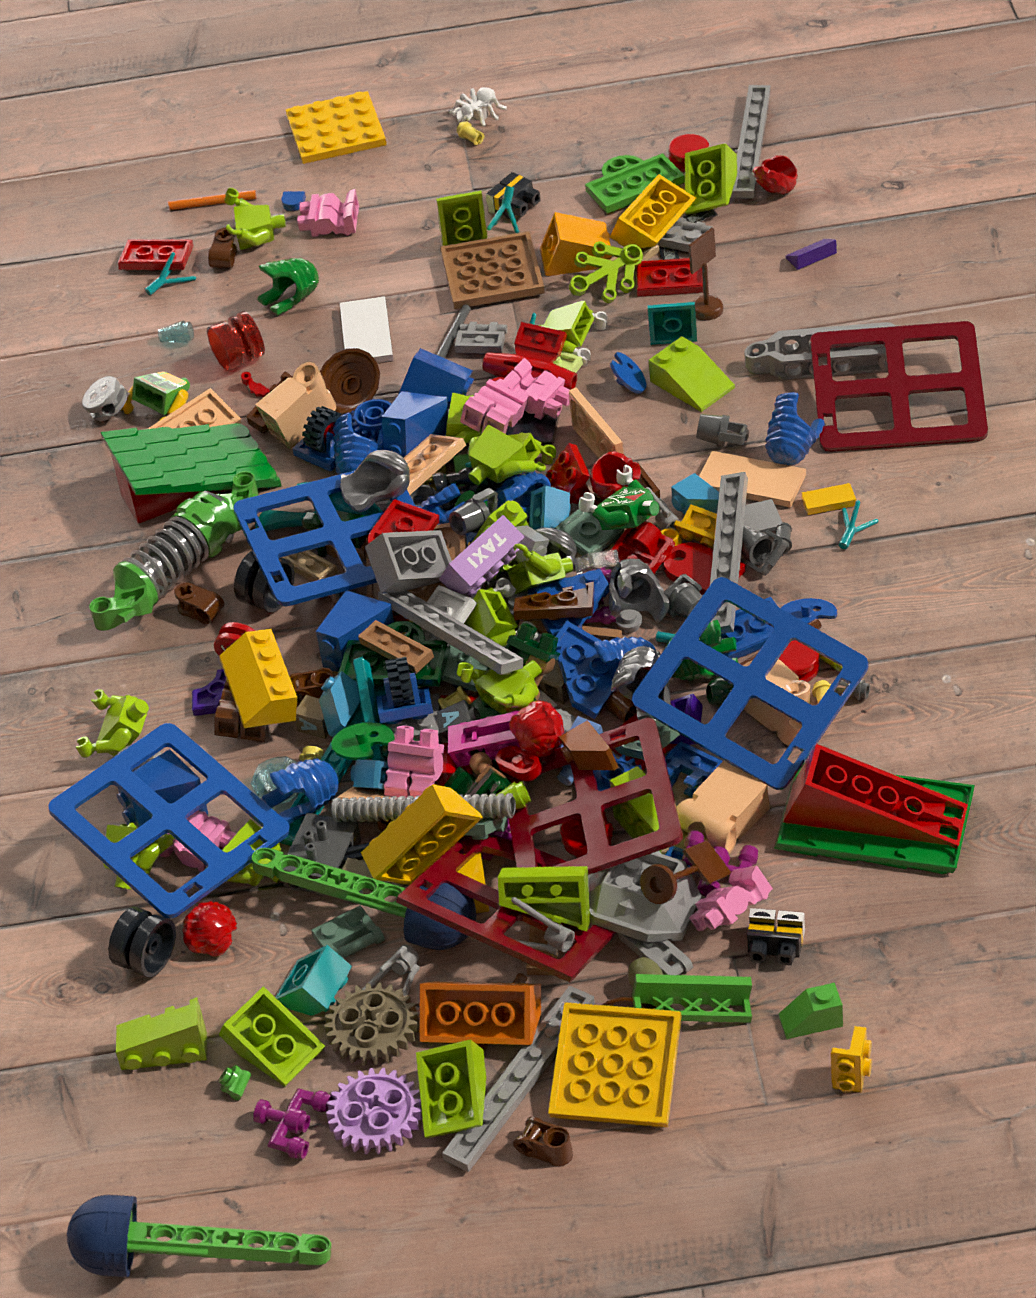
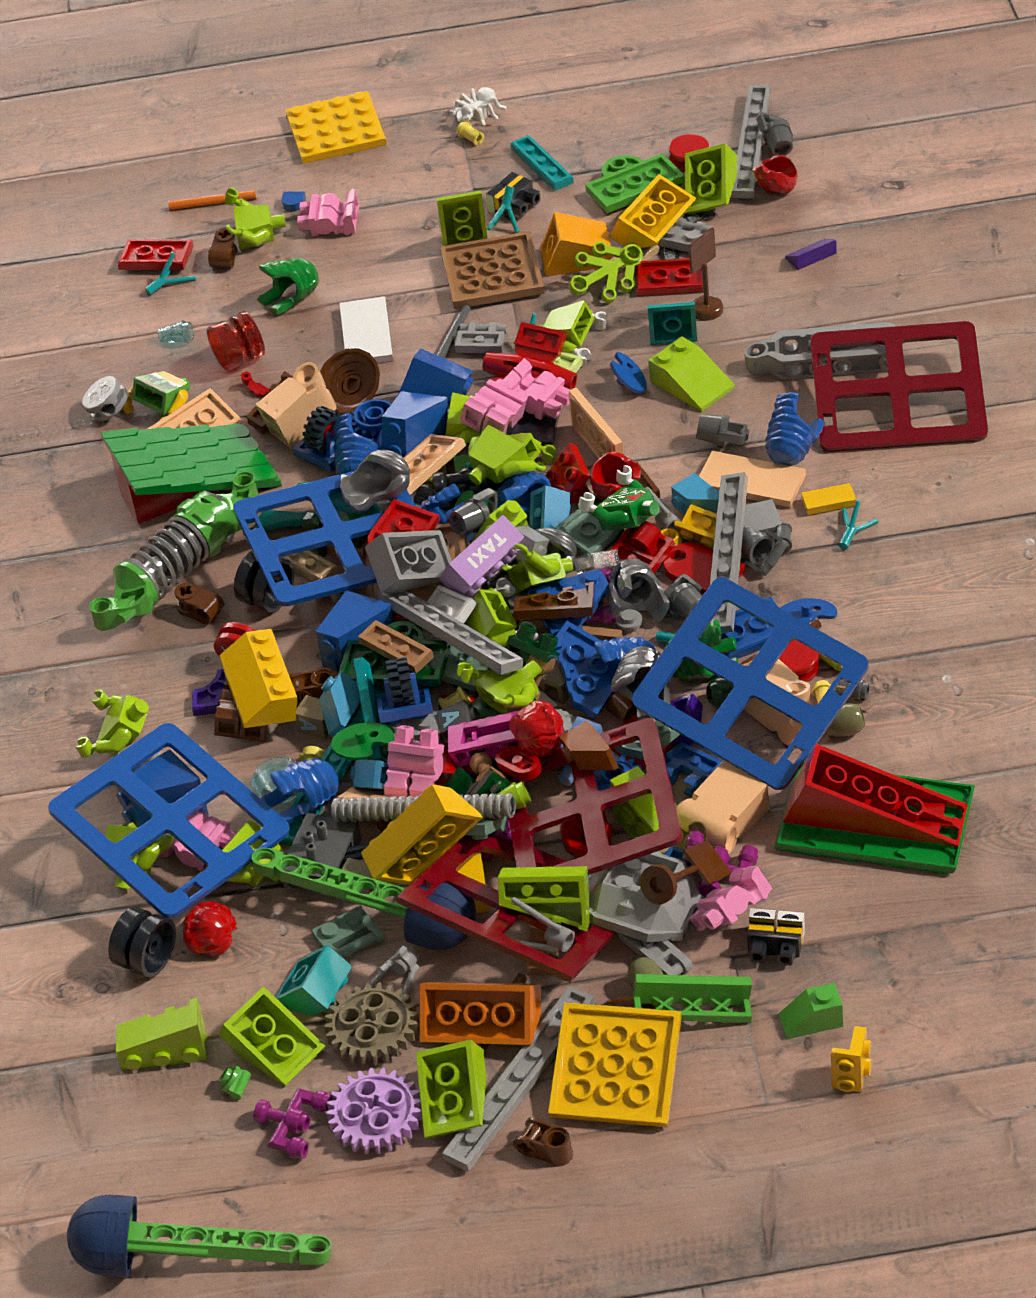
none -> teal tile [510,135,574,191]
none -> dark grey piece [756,112,793,156]
none -> olive animal [825,703,865,737]

